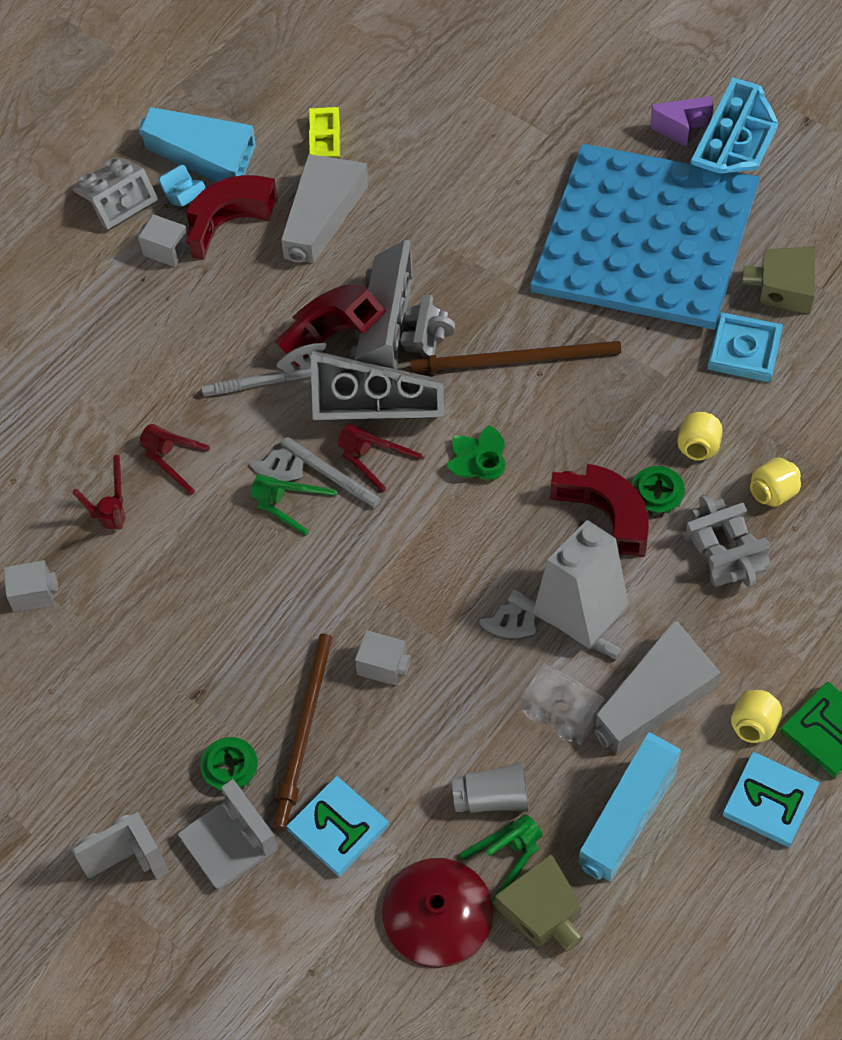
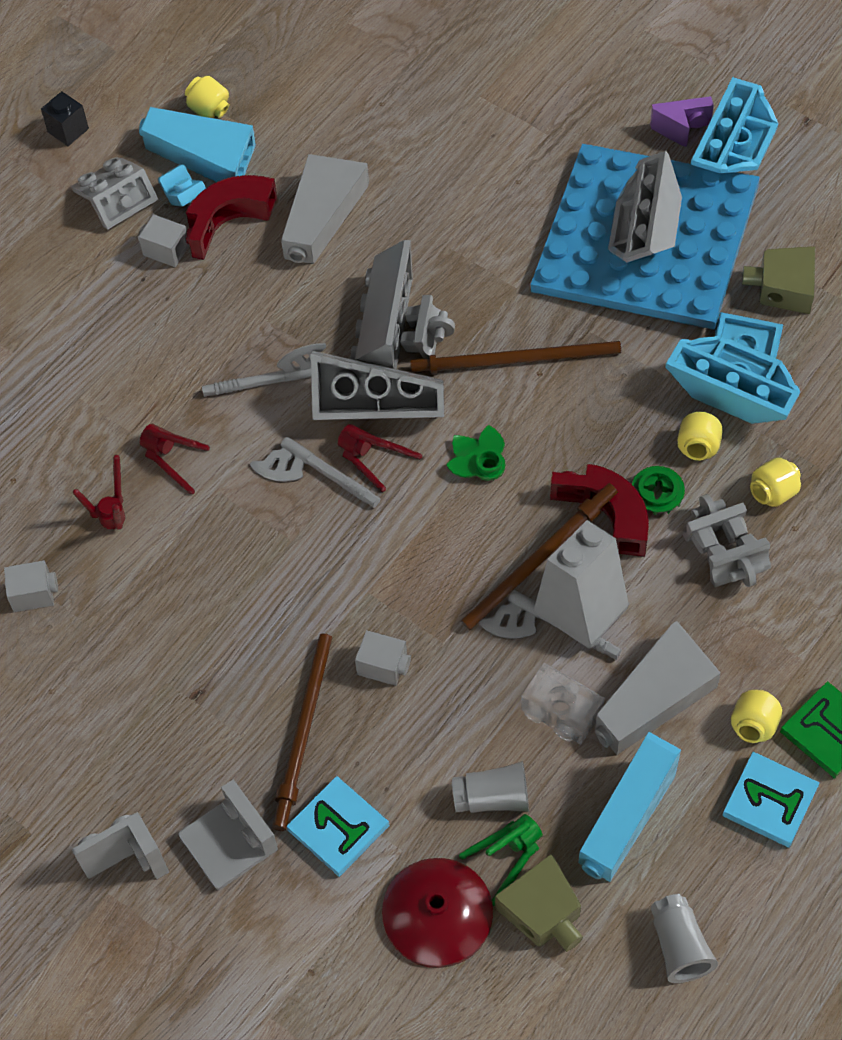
green gear [201,737,258,792] -> none
green plant [251,474,338,535] -> none
dark red arch [274,284,386,367] -> none
neon yellow slope [309,107,340,159] -> none
none -> black brick [41,91,89,146]
none -> light yellow head [185,76,230,118]
none -> reddish brown bar [461,483,618,630]
none -> light grey wedge [608,151,682,263]
none -> light grey plant [651,894,718,983]
none -> medium azure wedge [665,336,800,424]

